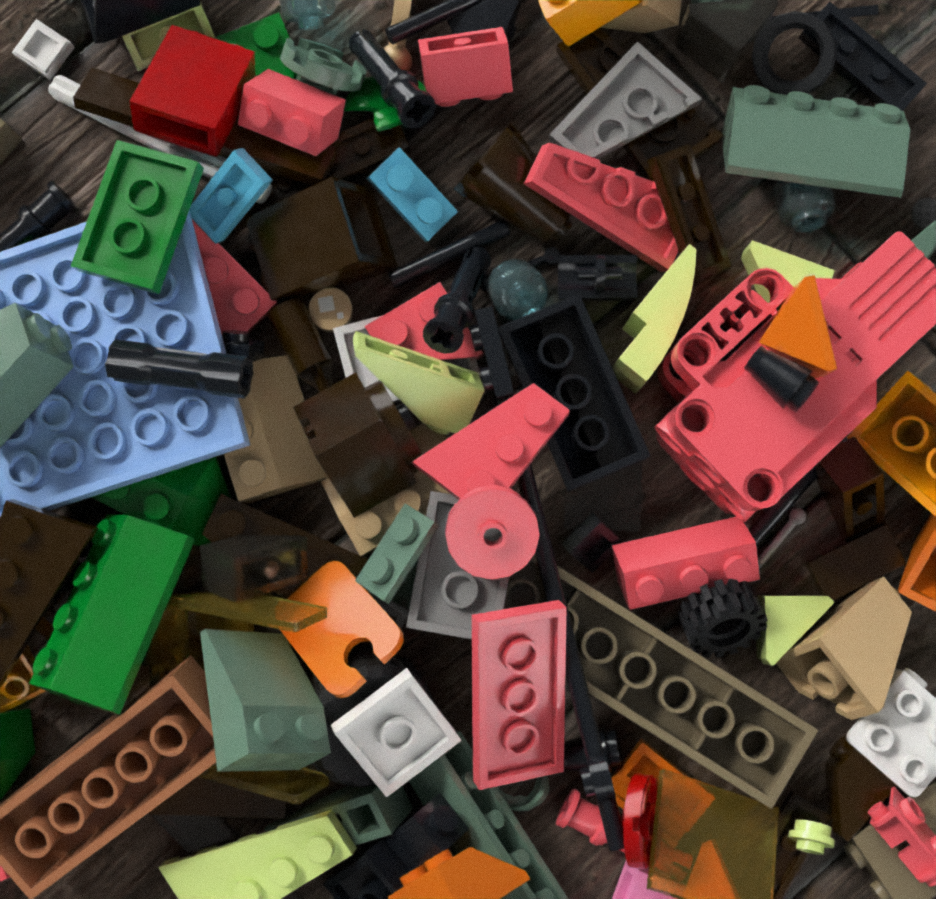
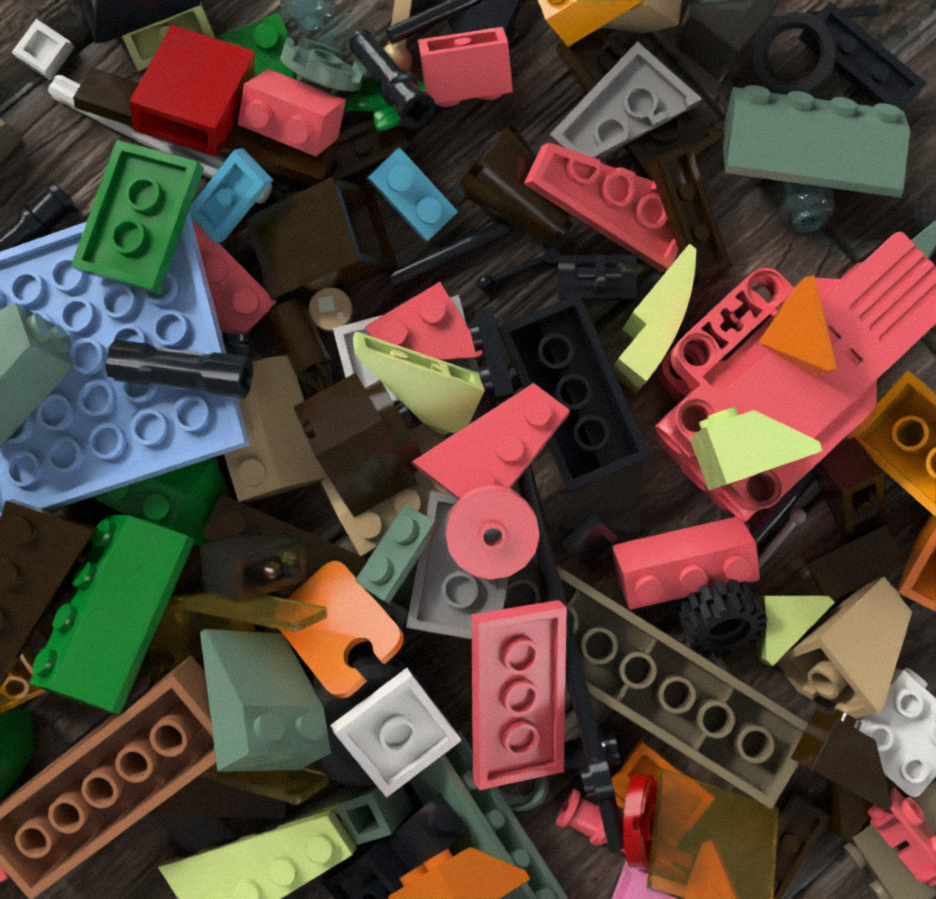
black pin [423,247,491,354] -> none
clear light blue head [487,259,548,320] -> none
yellowish green slope [741,240,835,307] -> none
black cone [744,346,820,413] -> none
yellowish green plate [788,820,835,855] -> none
none -> yellowish green slope [689,407,823,491]
none -> dark brown slope [791,709,891,811]

